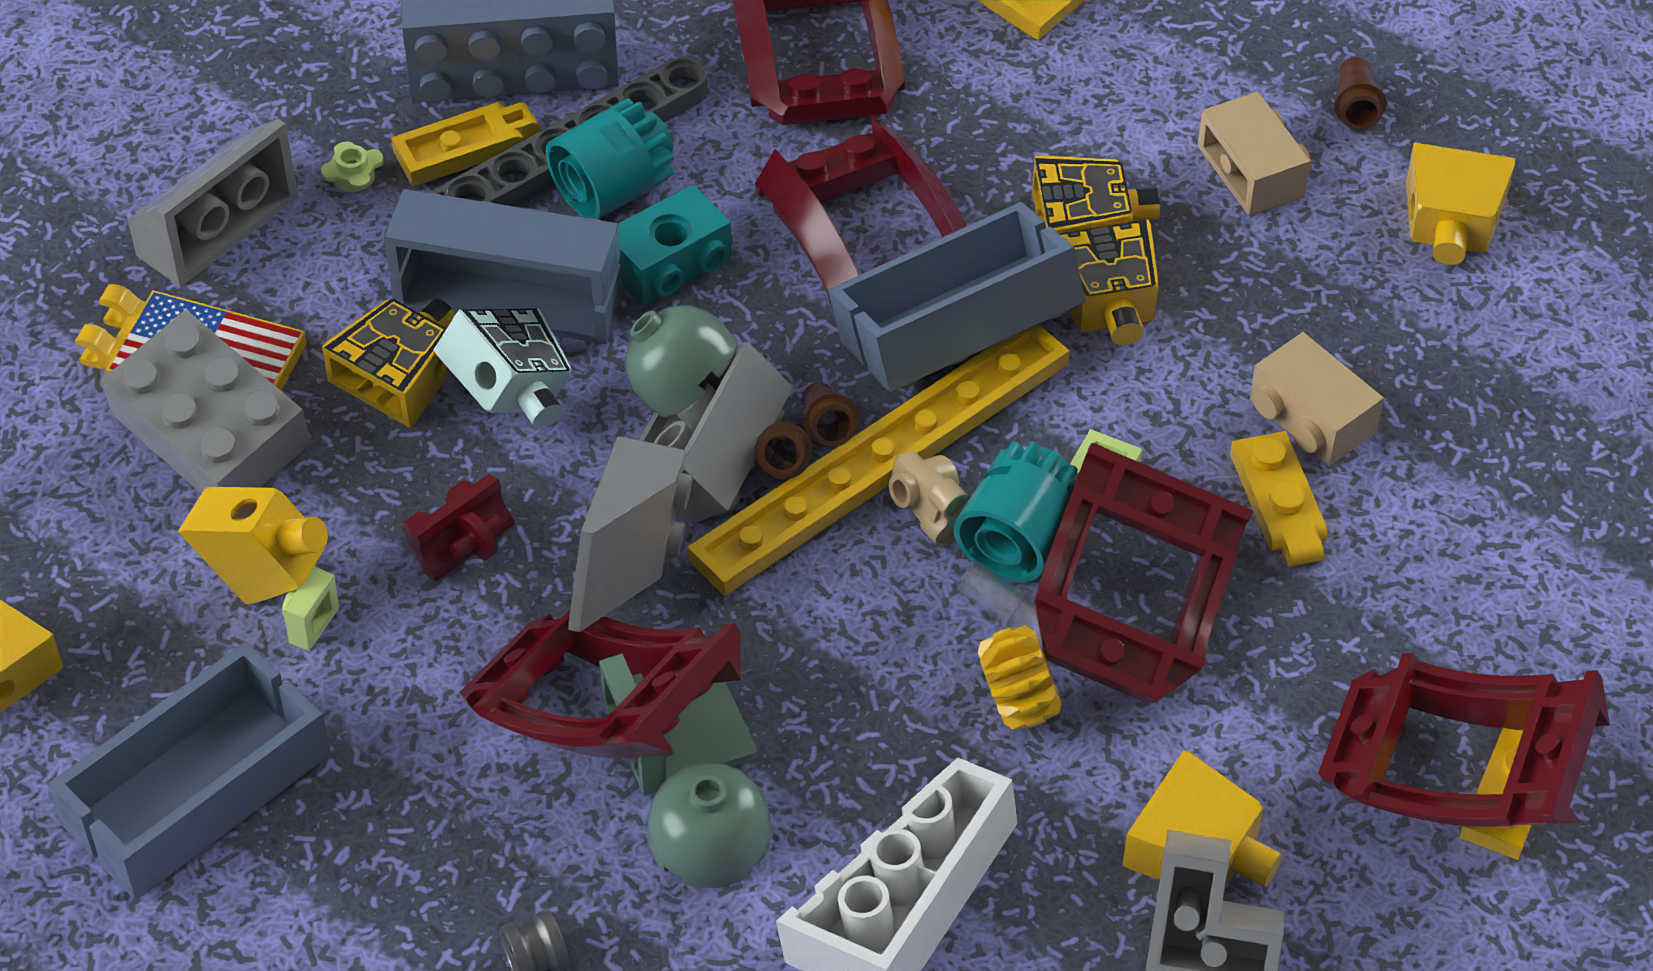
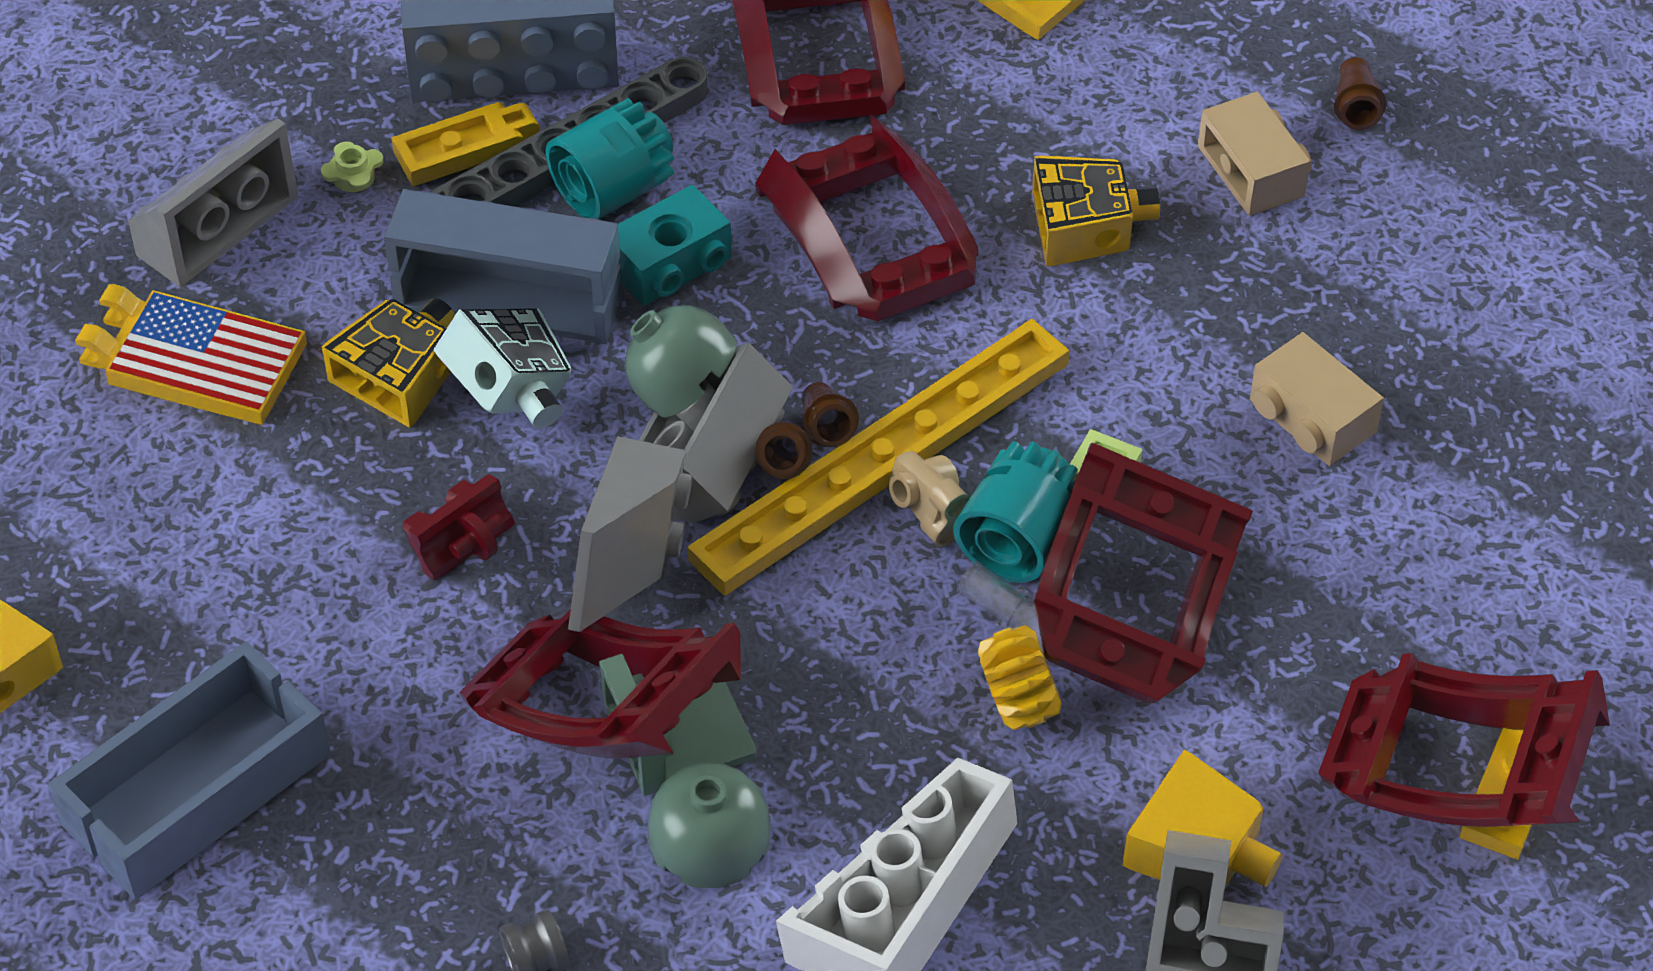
light grey brick [100,309,311,494] -> none
yellow torso [178,487,328,605] -> none
yellowish green plate [282,567,339,651] -> none
sand blue piece [828,202,1085,392] -> none
torso [1058,219,1158,345] -> none
yellow hinge [1230,431,1328,567] -> none
yellow torso [1406,142,1516,265] -> none

